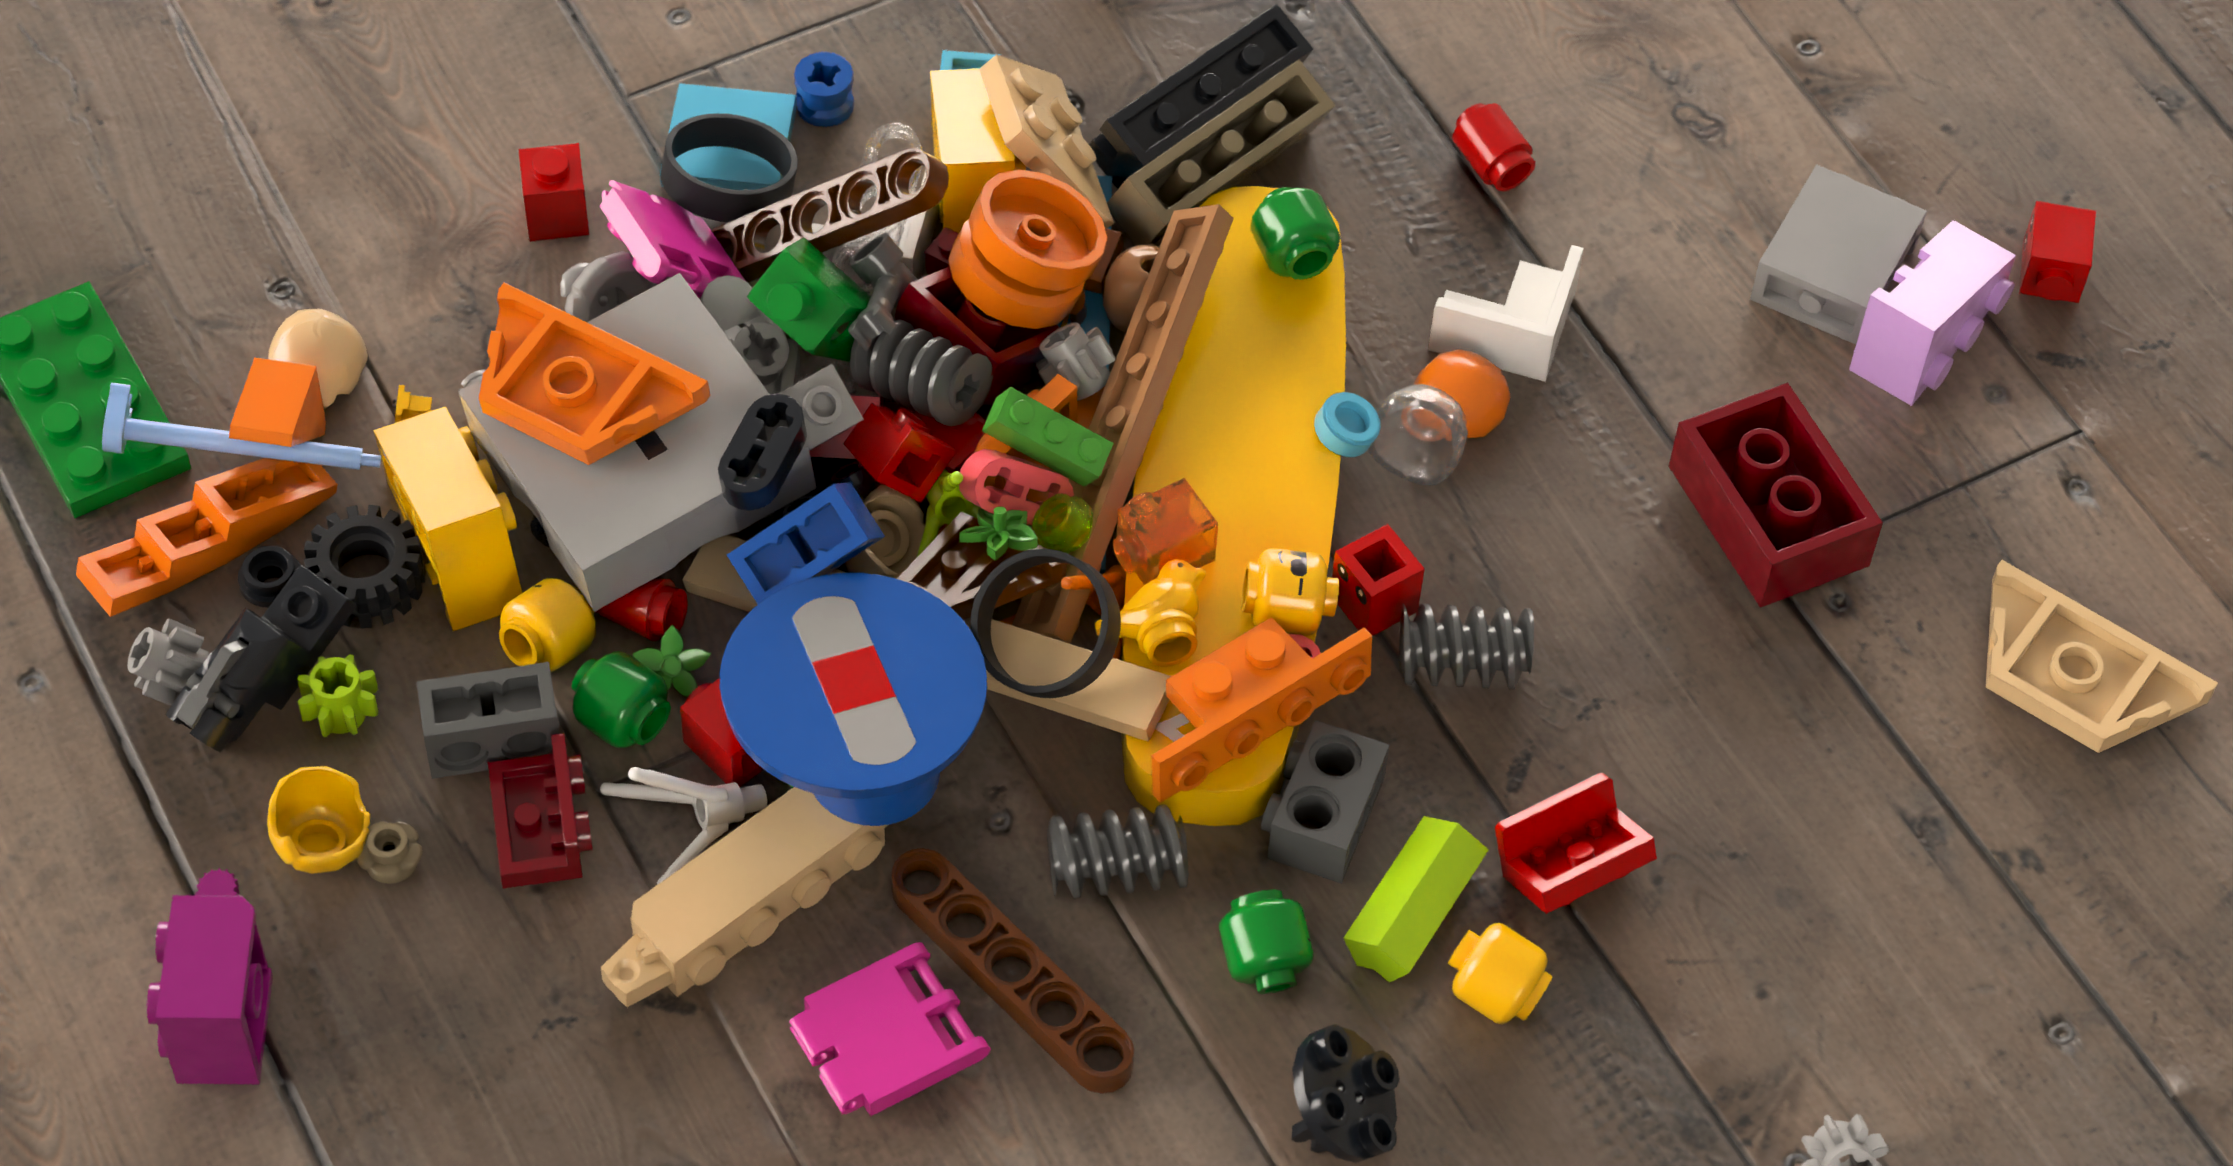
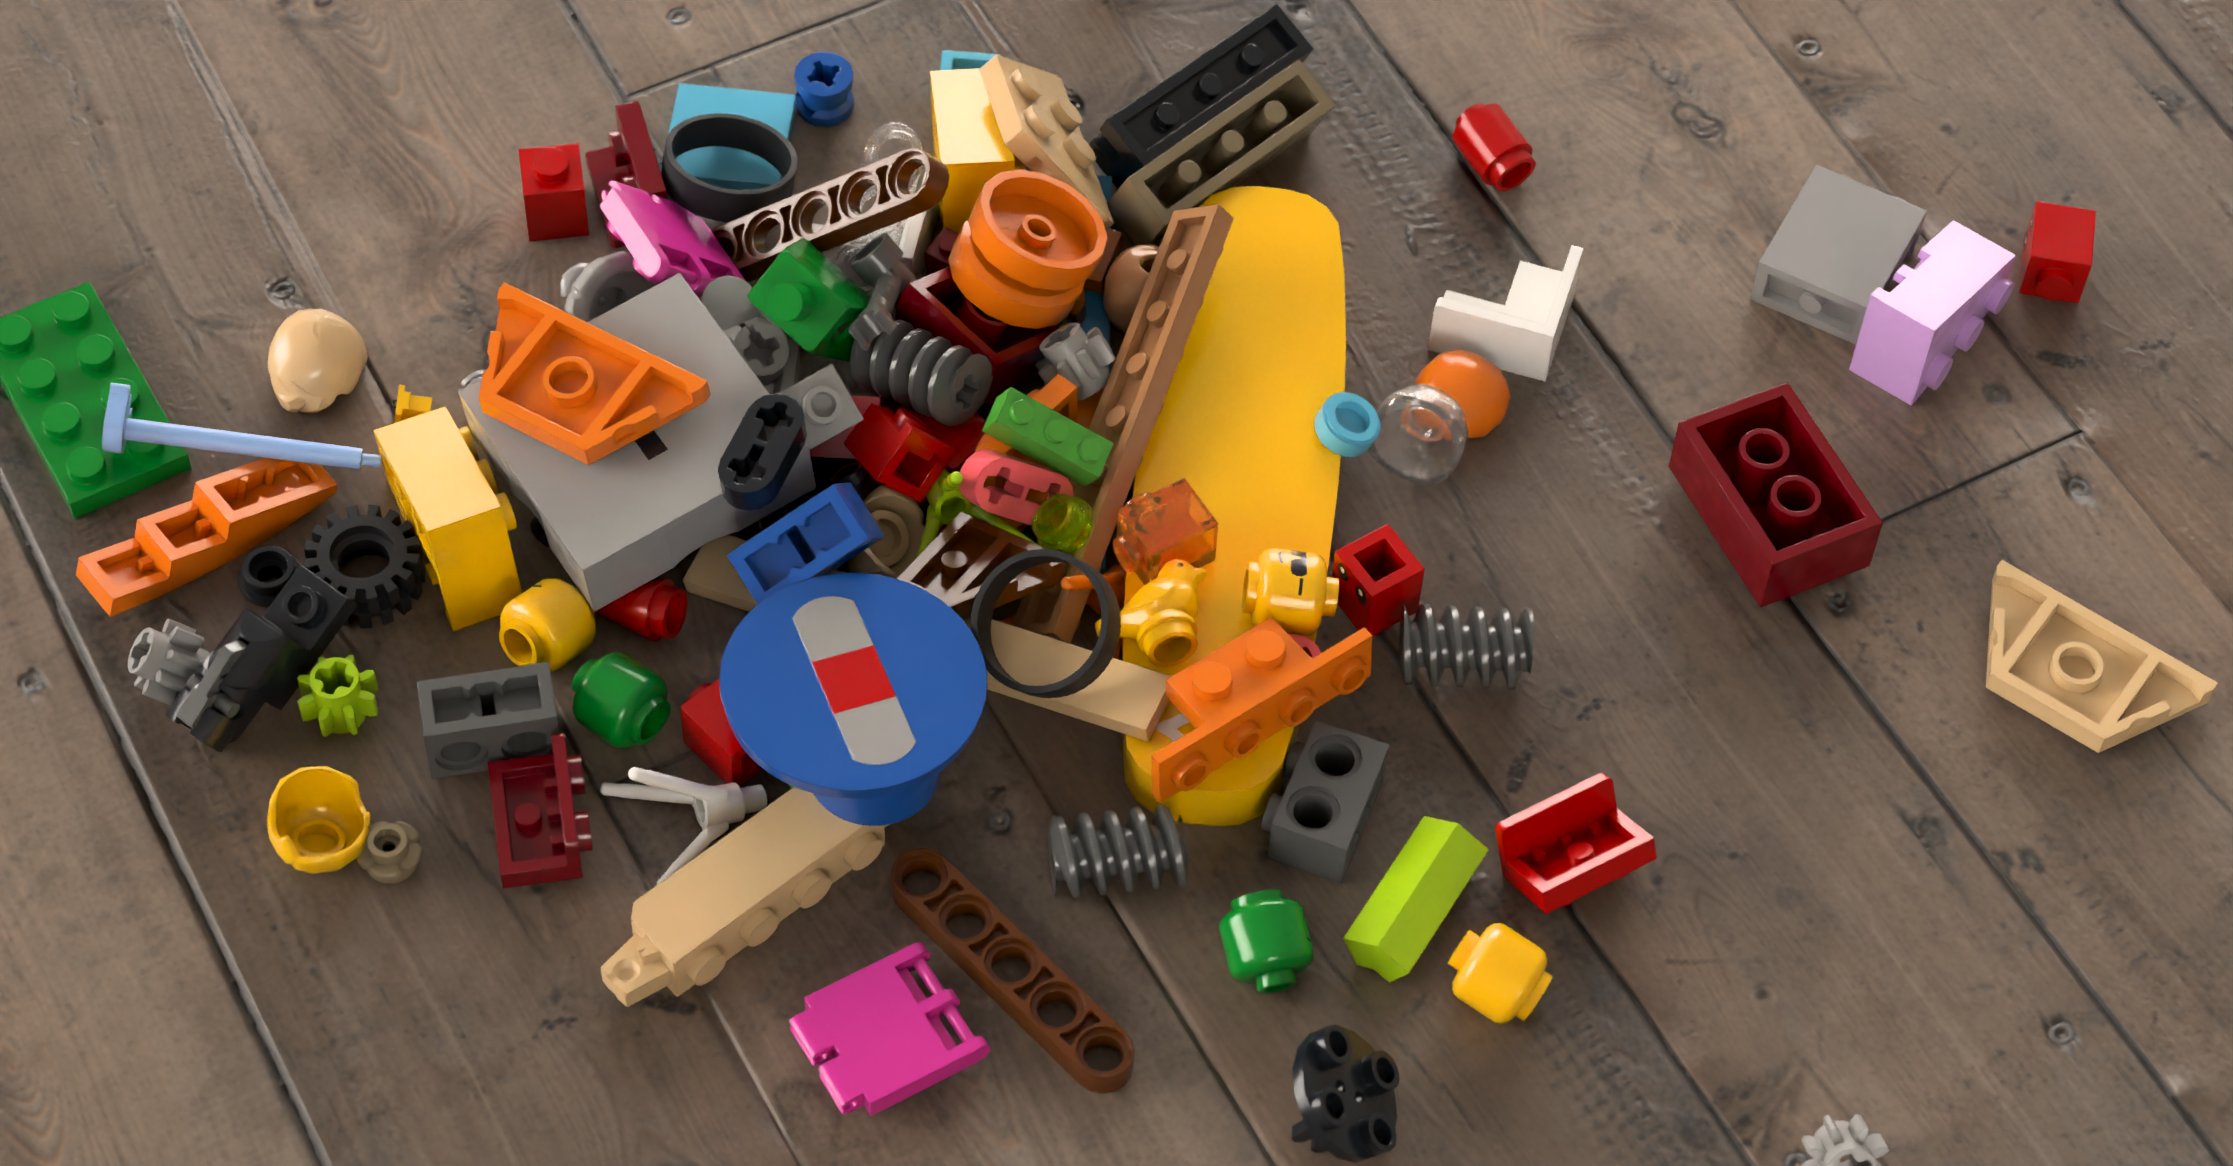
magenta hinge [147,868,273,1085] -> none
orange slope [229,357,326,447] -> none
bright green plant [632,624,712,697] -> none
bright green plant [959,507,1038,561] -> none
green head [1250,187,1340,280] -> none
none -> dark red bracket [585,101,667,248]

